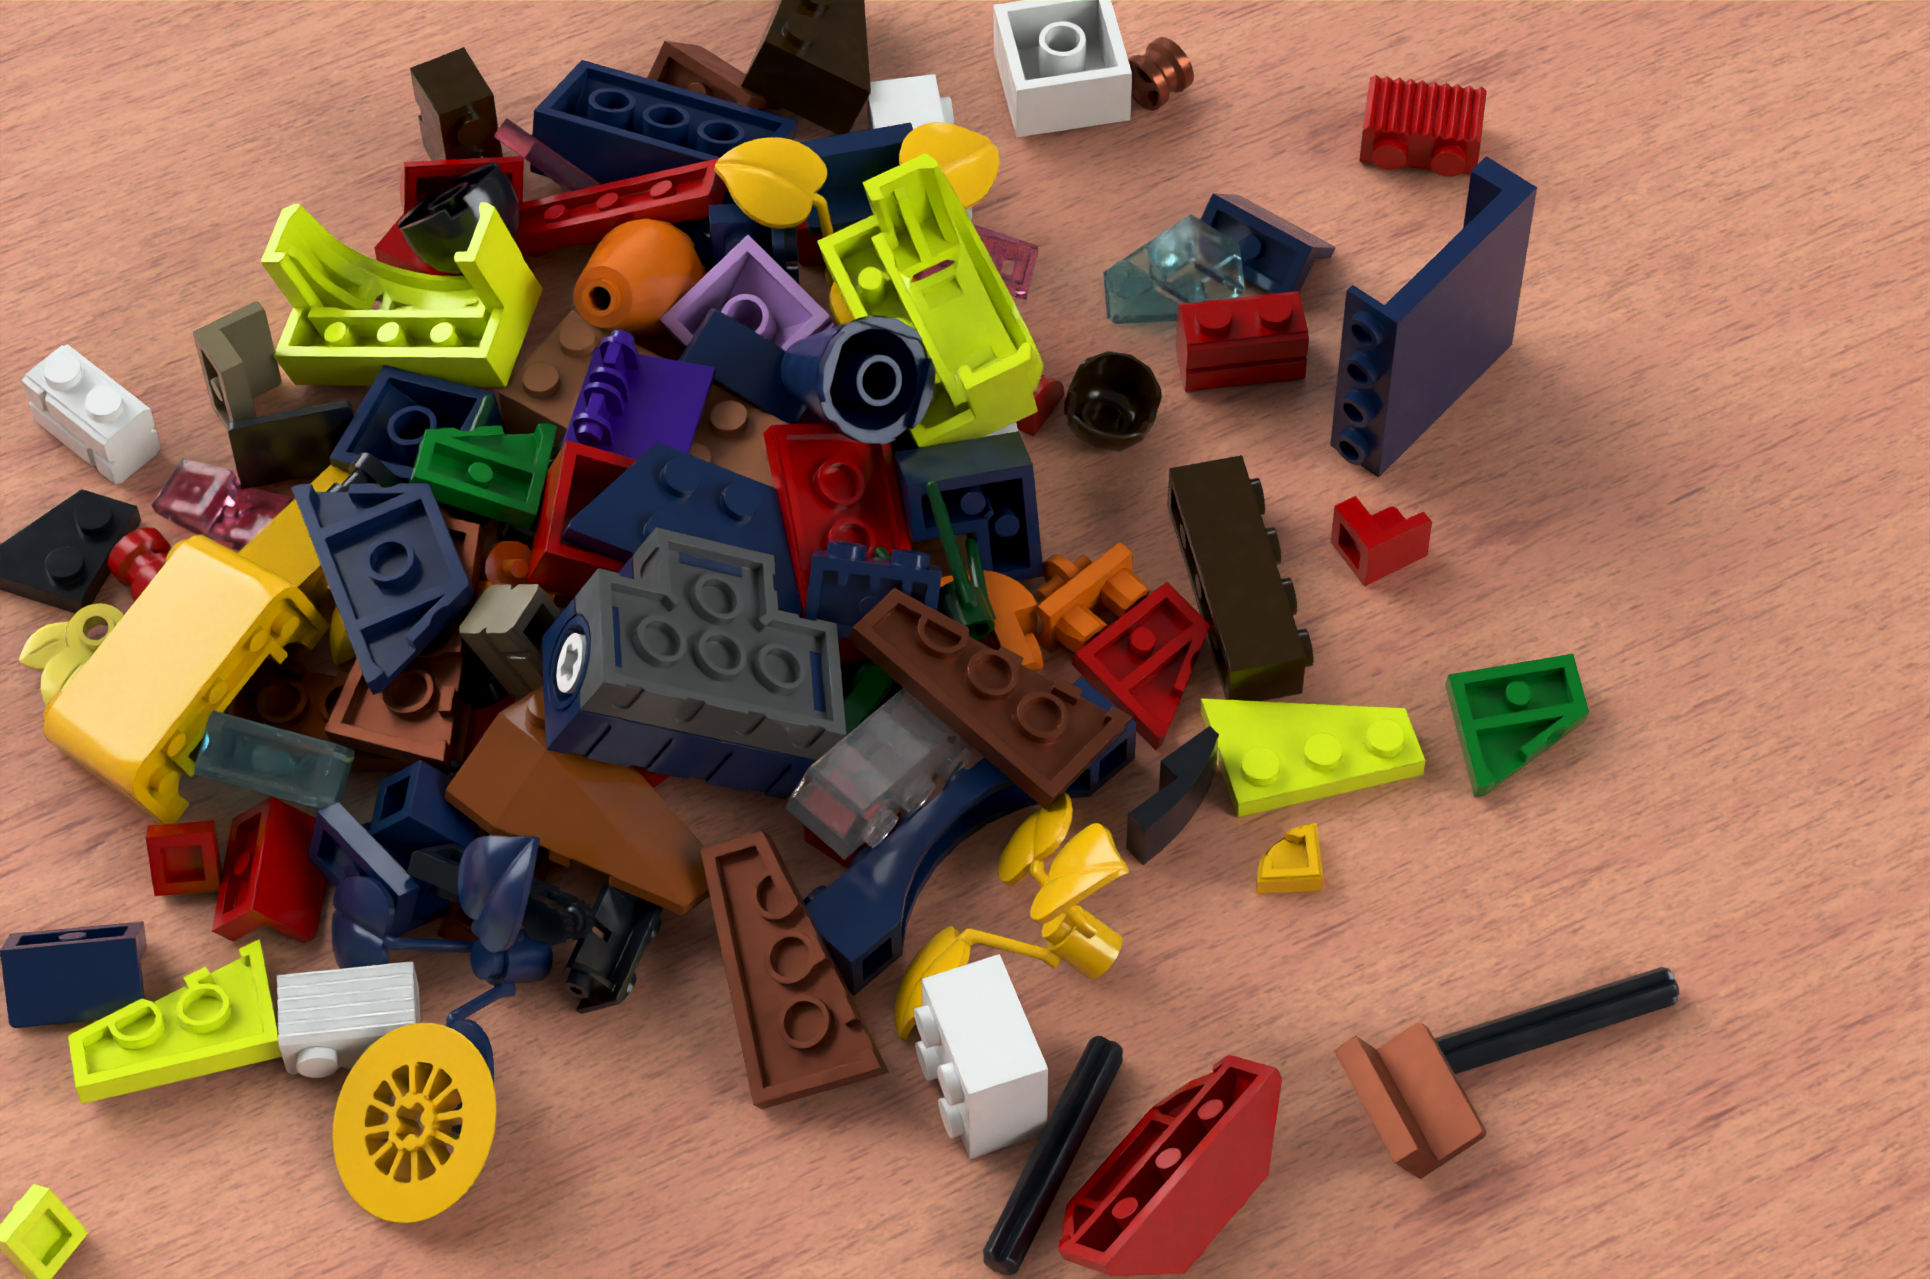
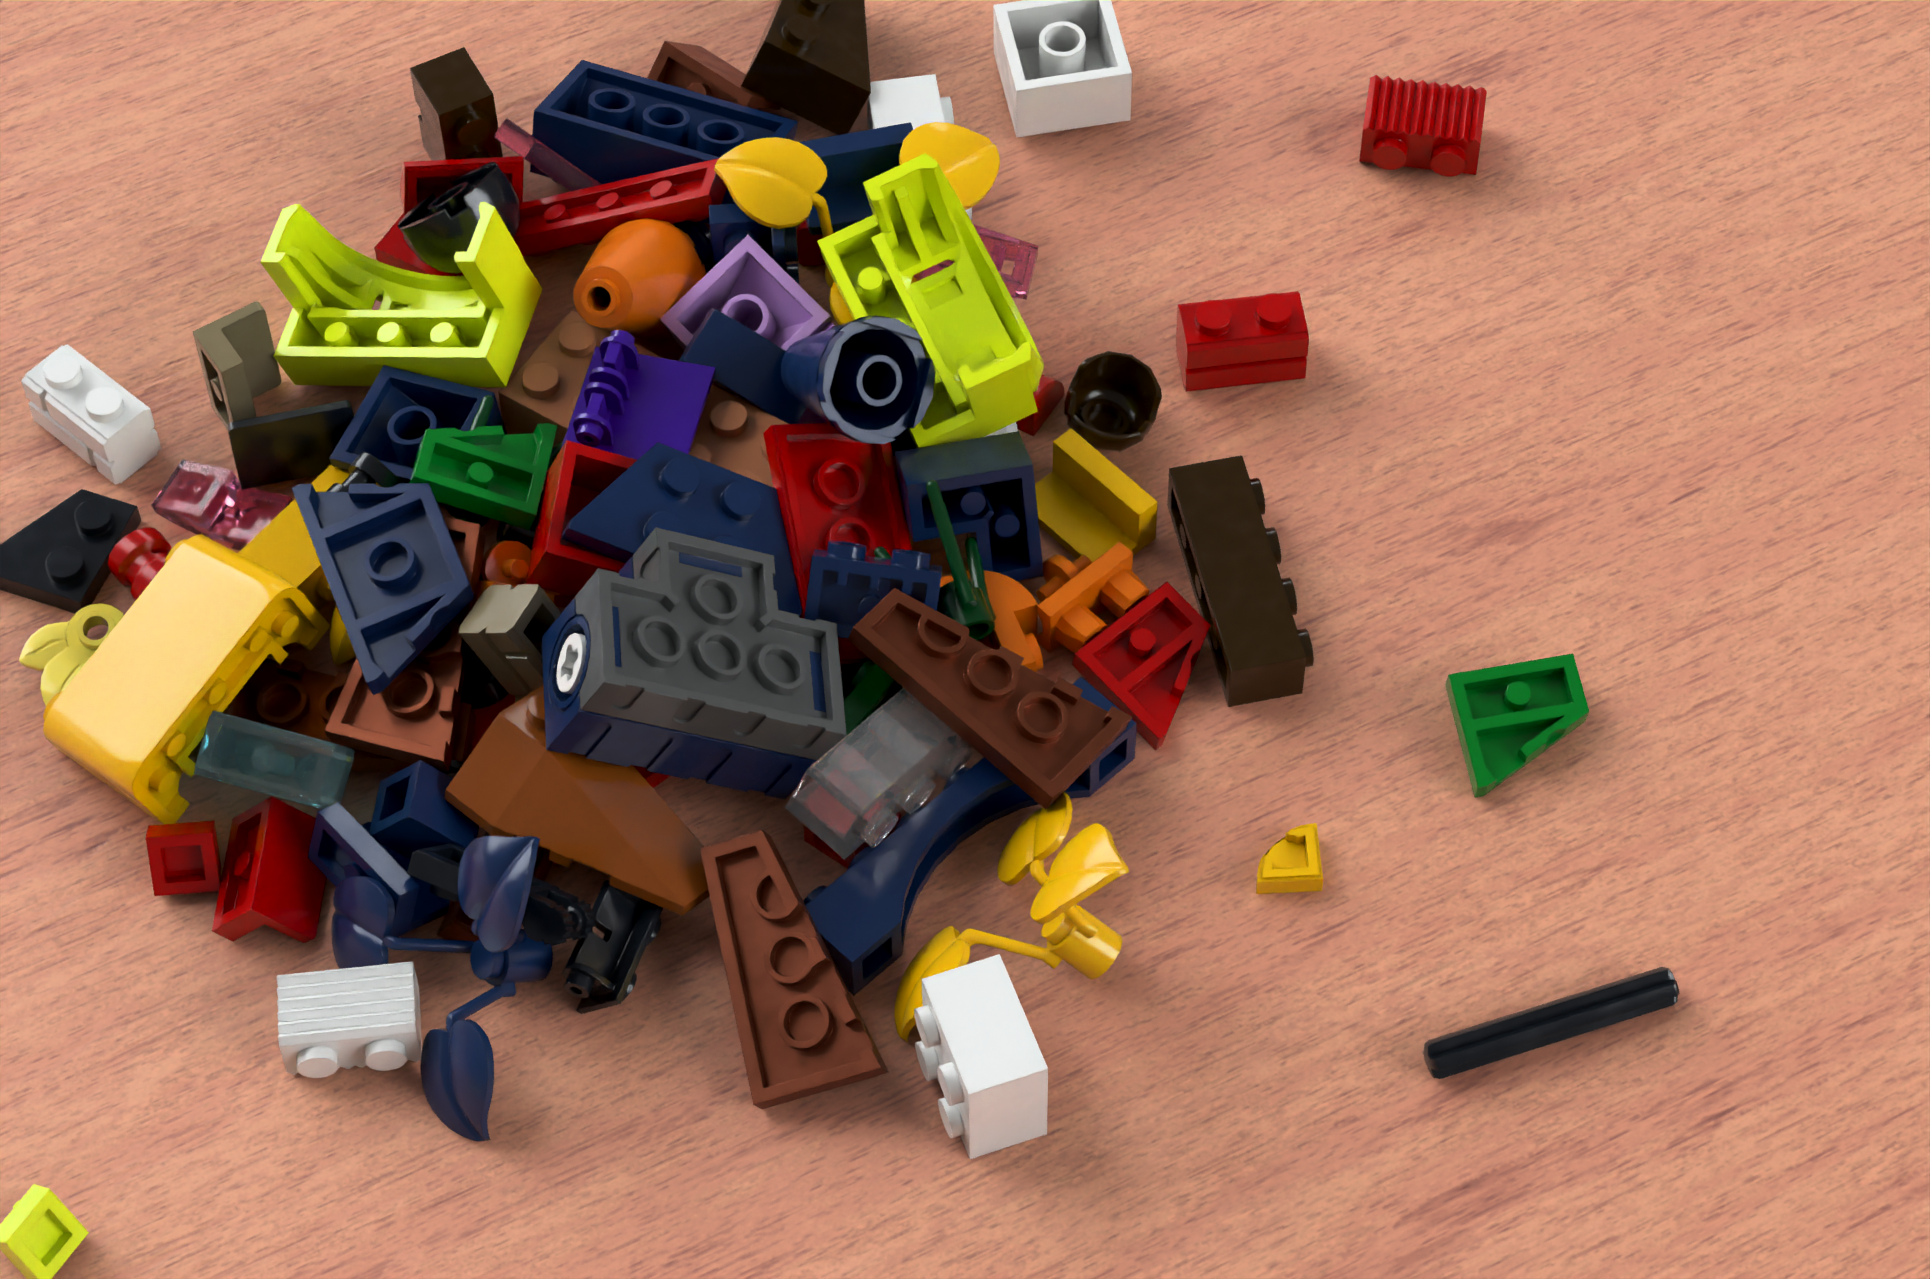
dark blue panel [0,921,147,1028] -> none
neon yellow wing [68,939,282,1104] -> none
yellow piece [332,1023,497,1223] -> none
black axle [983,1036,1123,1276] -> none
red wedge [1058,1055,1282,1276] -> none
clear light blue slope [1103,214,1245,324] -> none
black slope [1126,726,1219,865] -> none
copper wheel [1128,37,1194,111] -> none
dark blue panel [1187,193,1336,294] -> none
neon yellow wing [1200,698,1426,818] -> none
dark blue panel [1330,156,1537,477] -> none
red panel [1330,496,1432,587] -> none
panel [1334,1023,1486,1179] -> none
none -> yellow panel [1035,428,1158,563]

